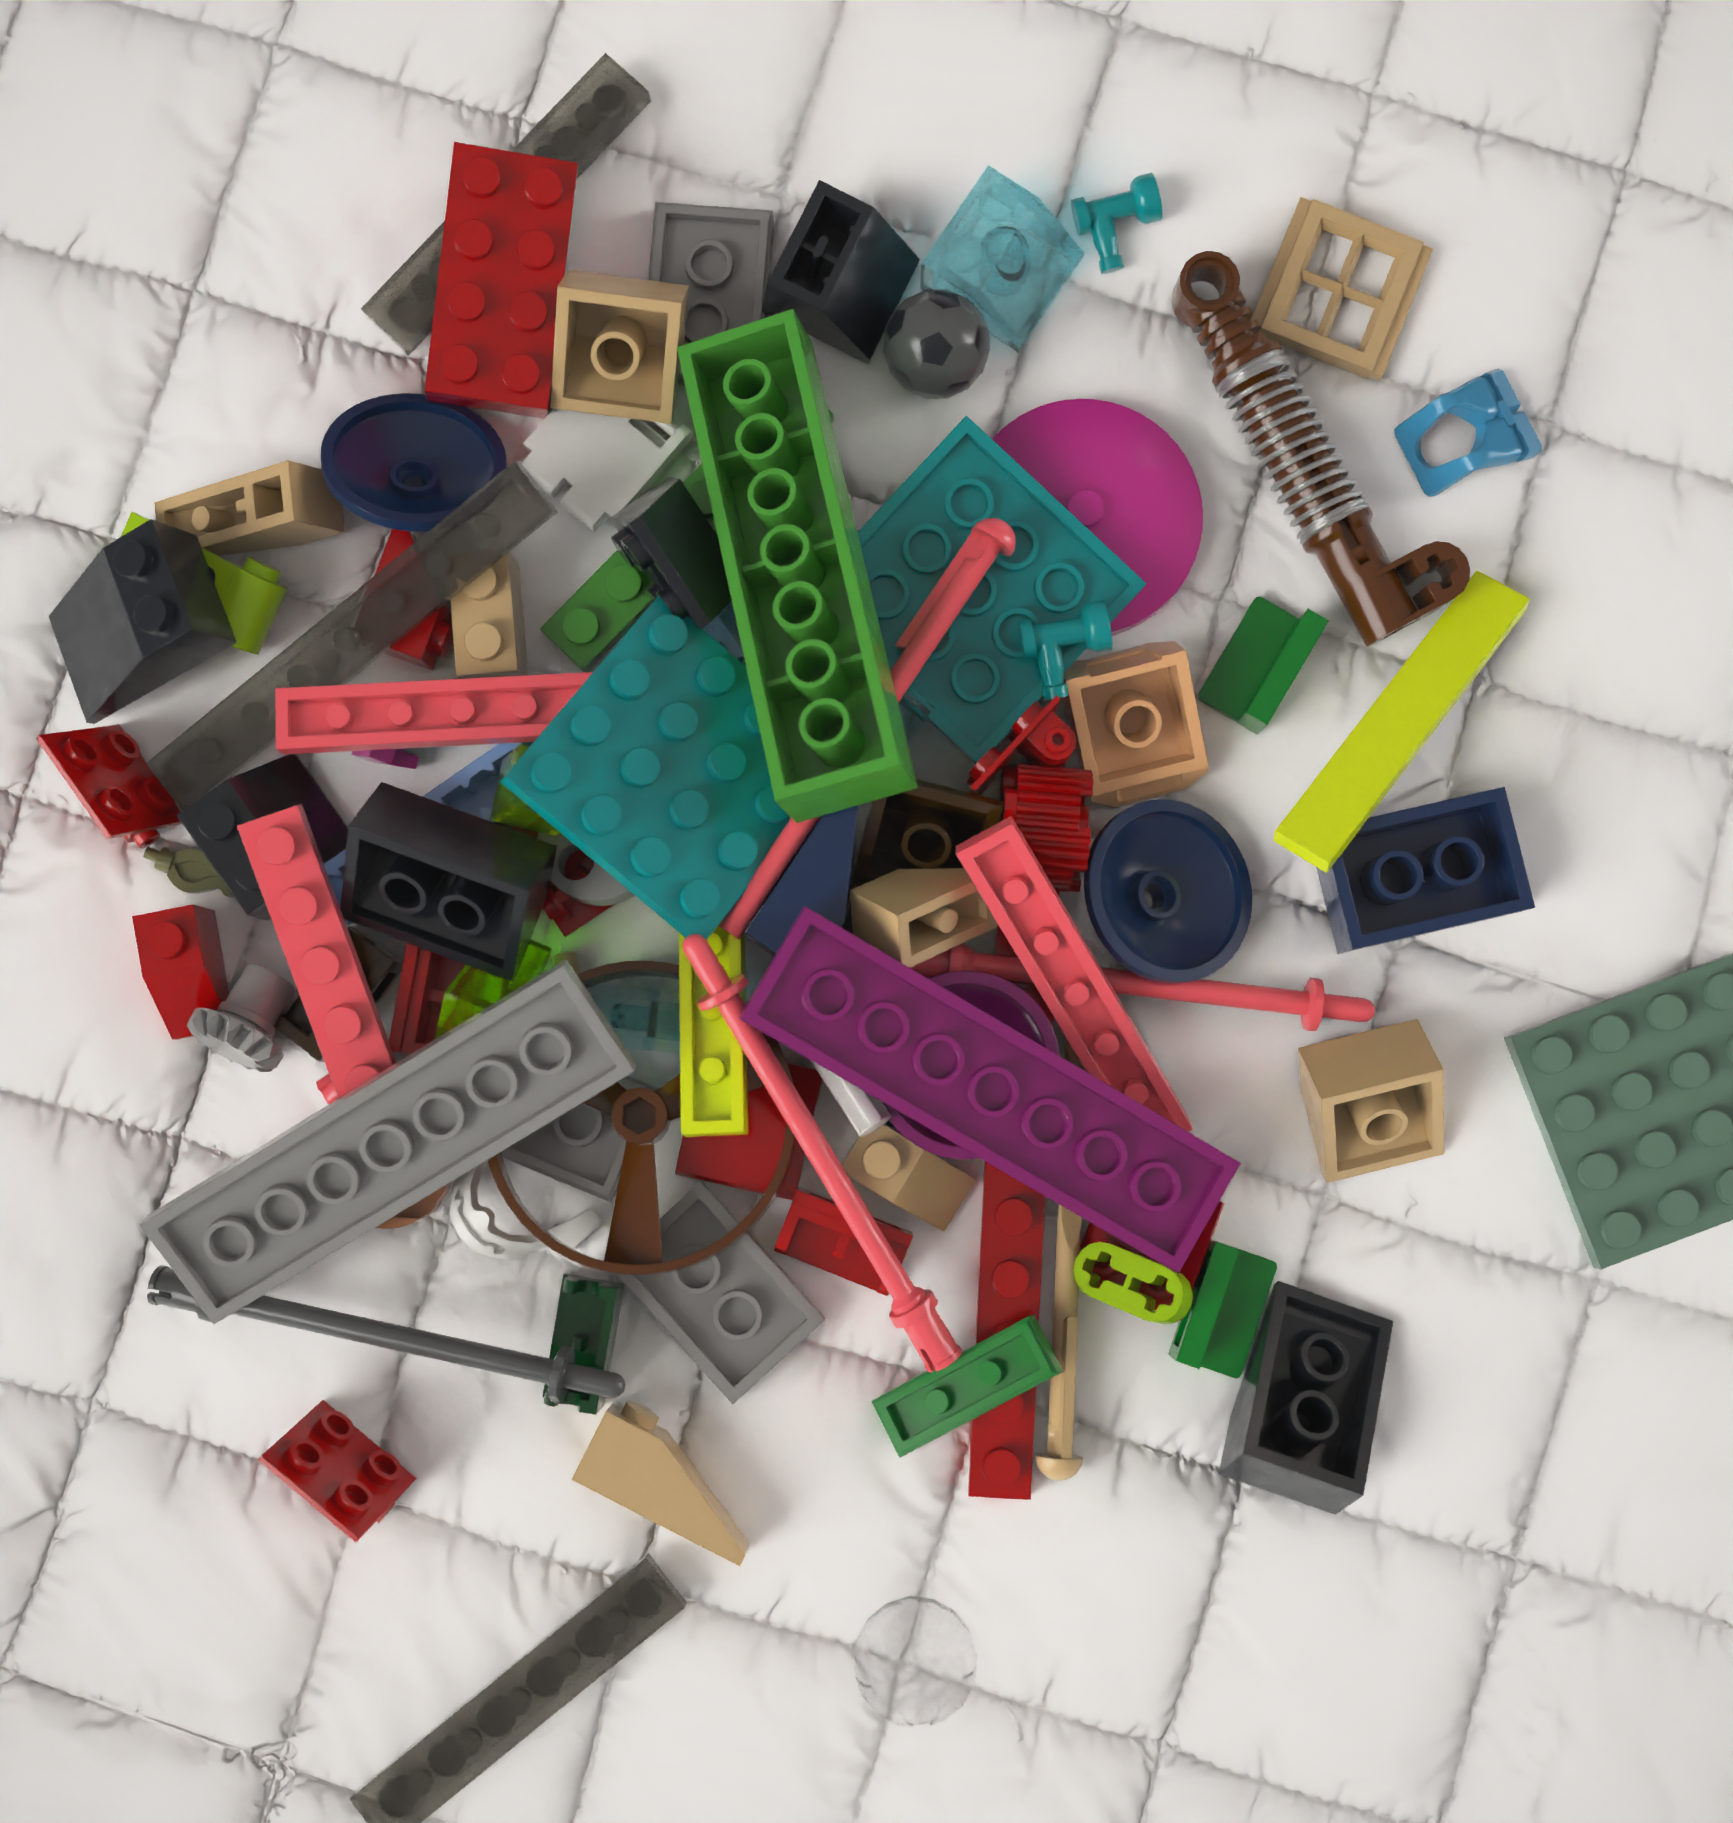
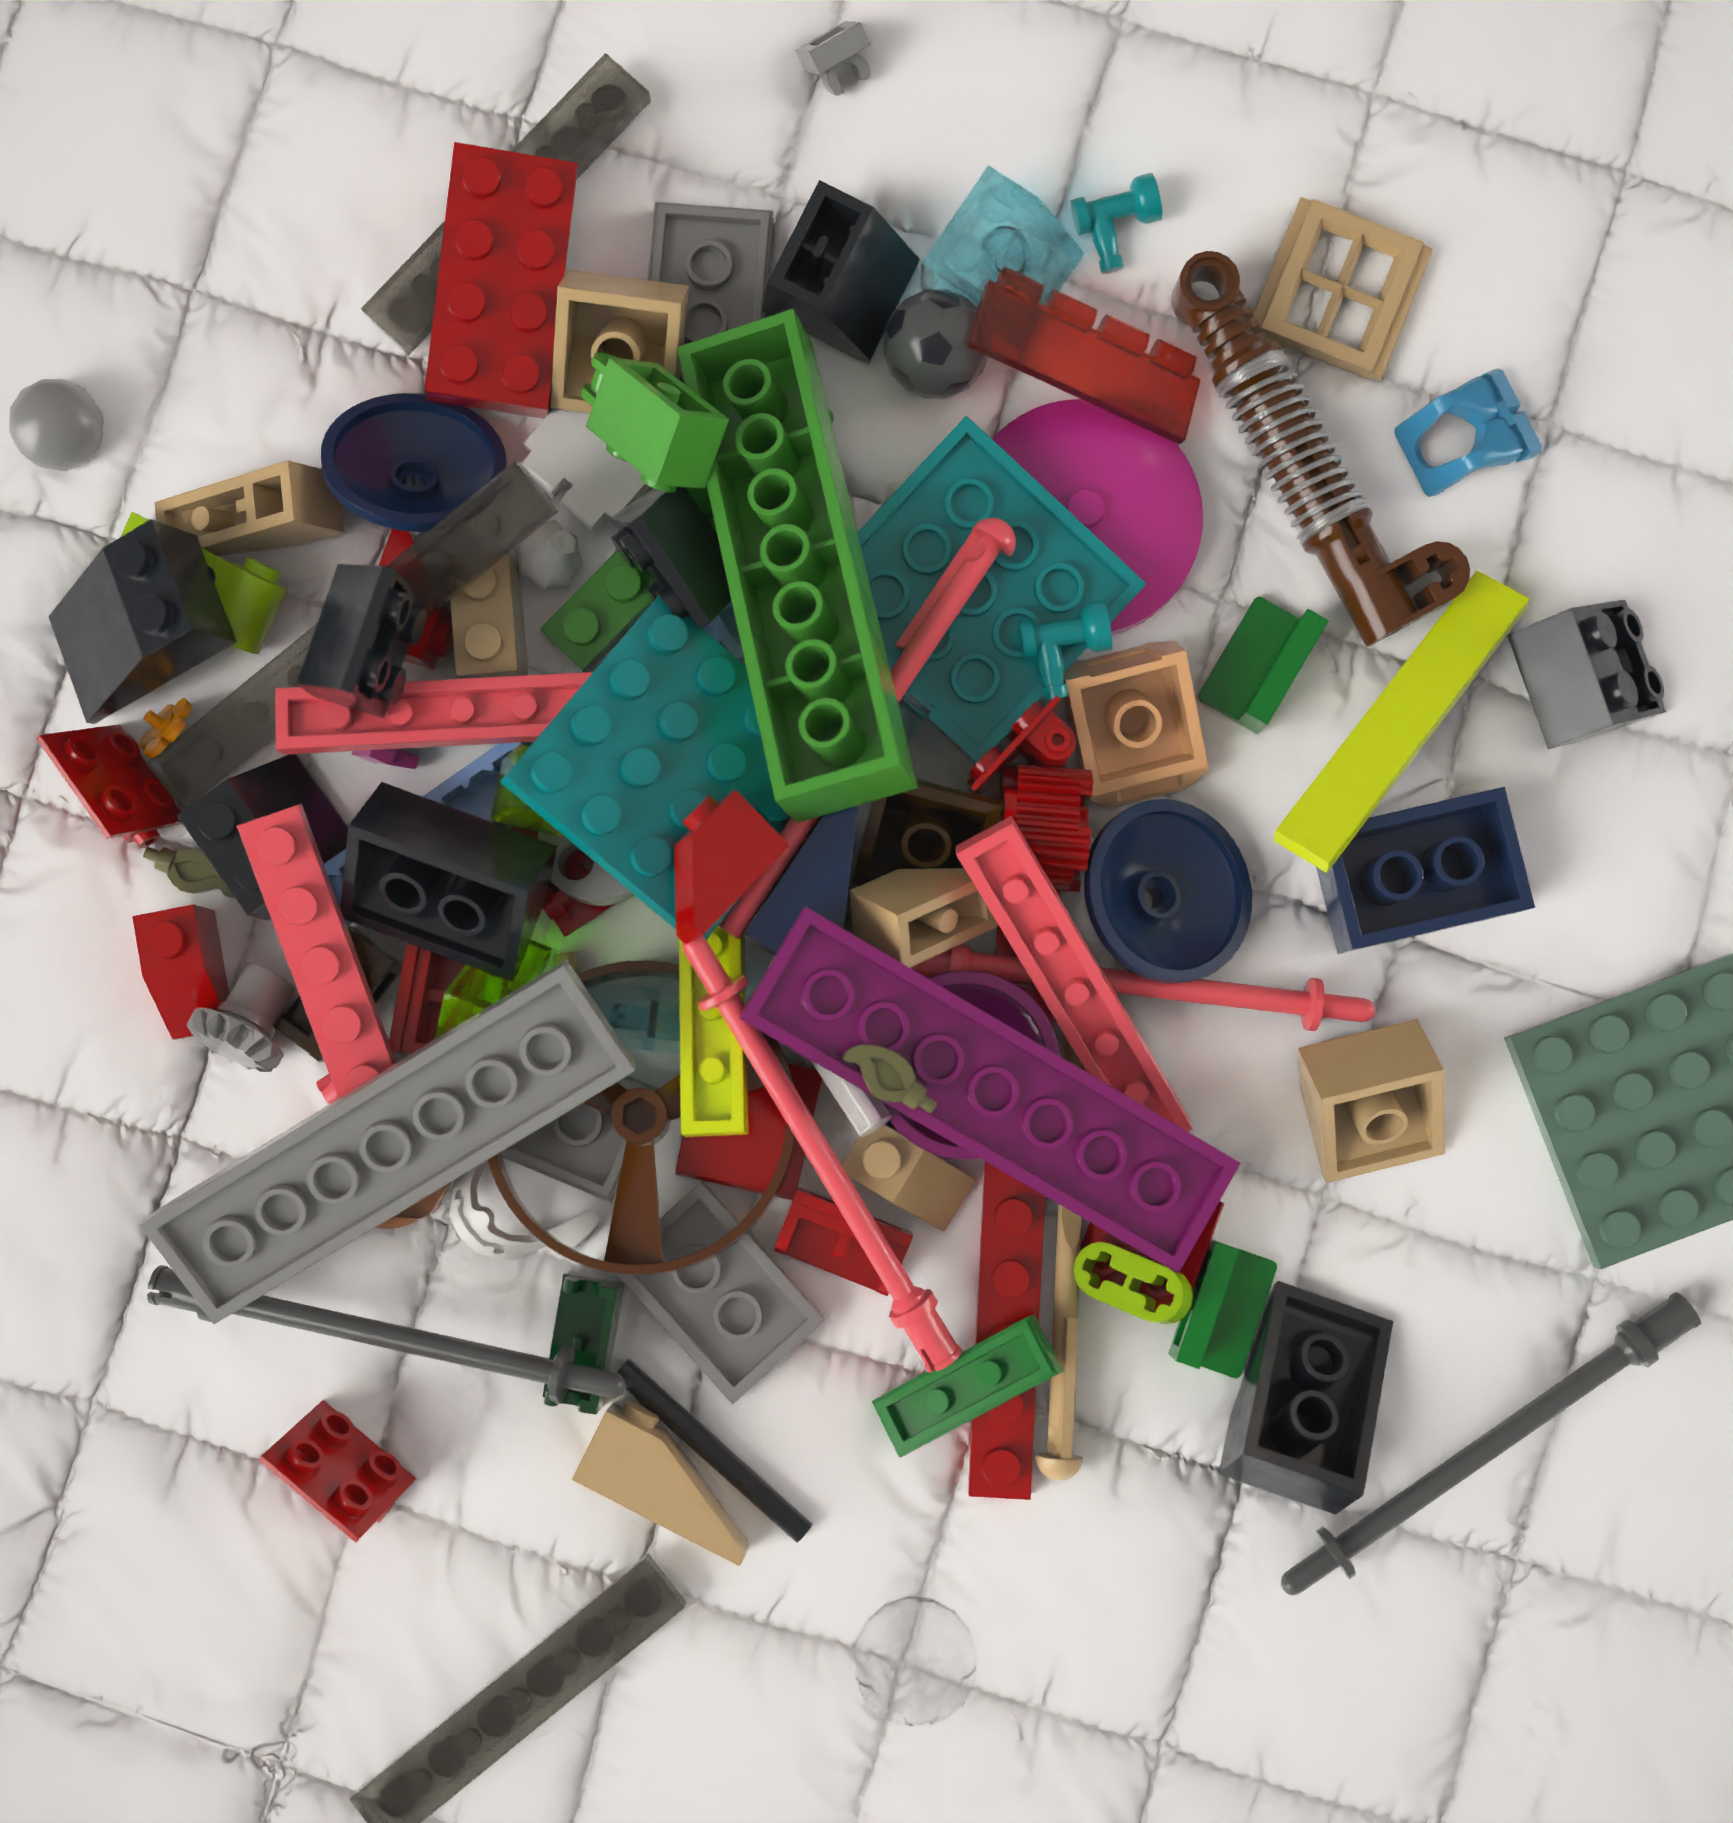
none -> light grey hair [9,379,104,471]
none -> light orange plant [139,698,192,759]
none -> black slope [296,564,426,719]
none -> white piece [511,519,584,591]
none -> bright green brick [581,353,729,492]
none -> black bar [616,1358,813,1543]
none -> red slope [674,789,790,945]
none -> light grey tile [795,21,871,96]
none -> olive piece [843,1044,937,1113]
none -> clear red windscreen [967,266,1201,444]
none -> dark grey bar [1280,1292,1702,1596]
none -> slope [1507,599,1666,749]

